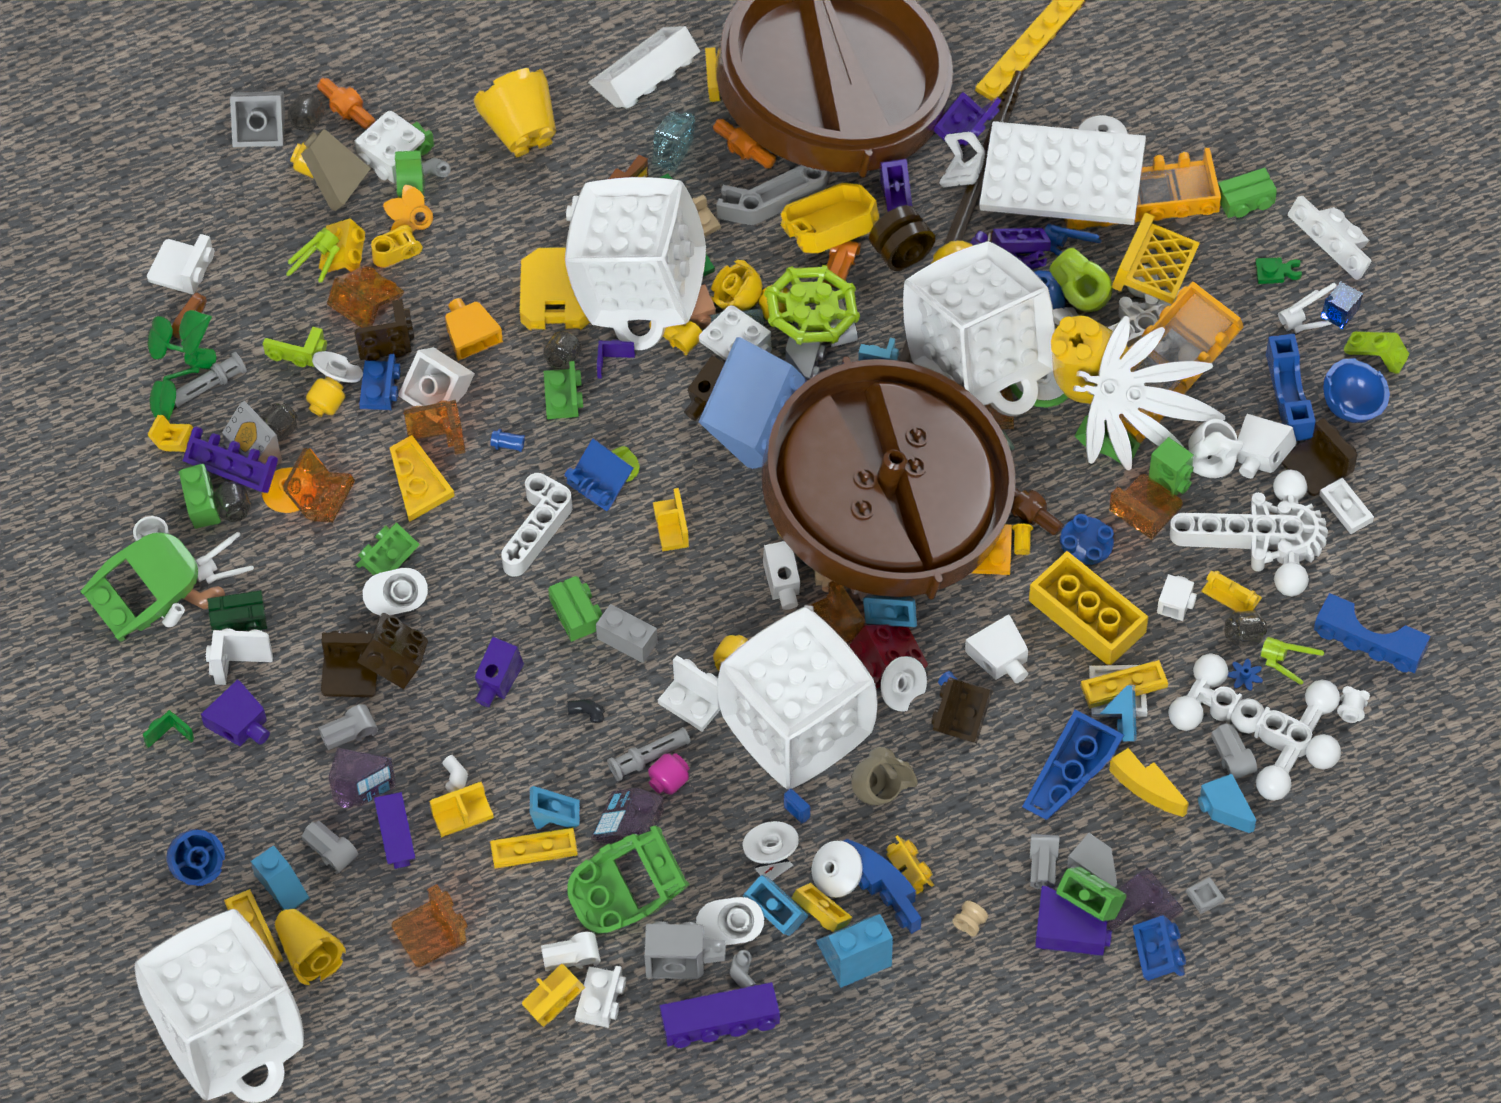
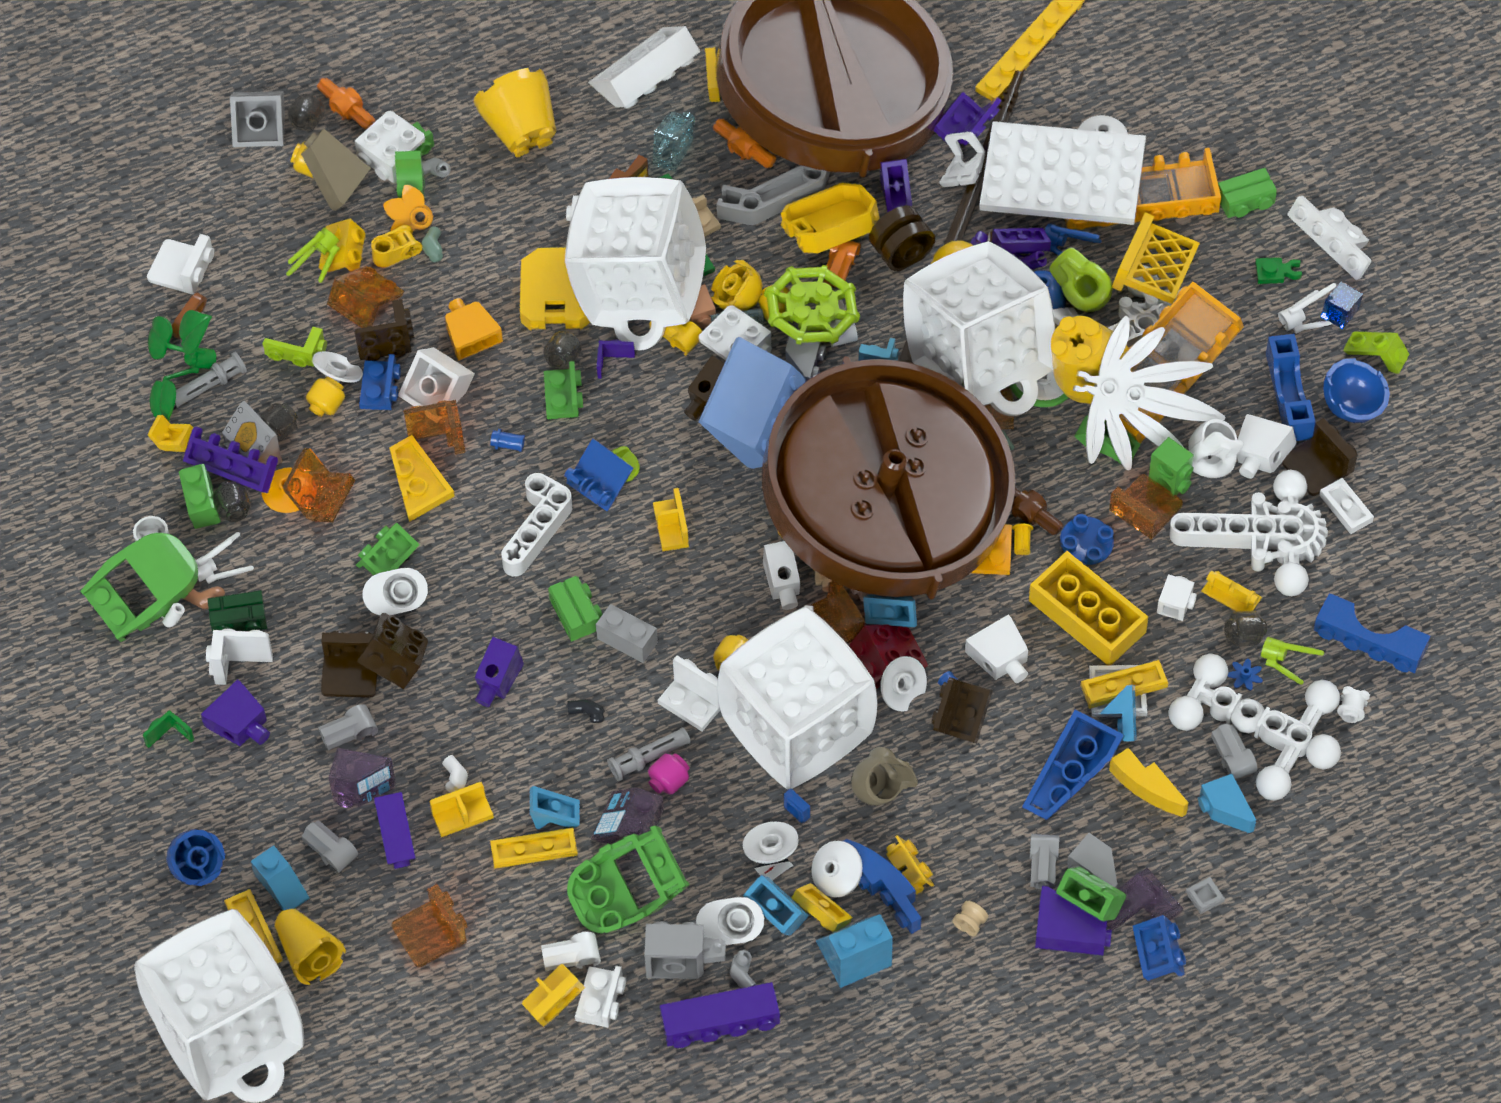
none -> sand green arm [421,226,443,262]

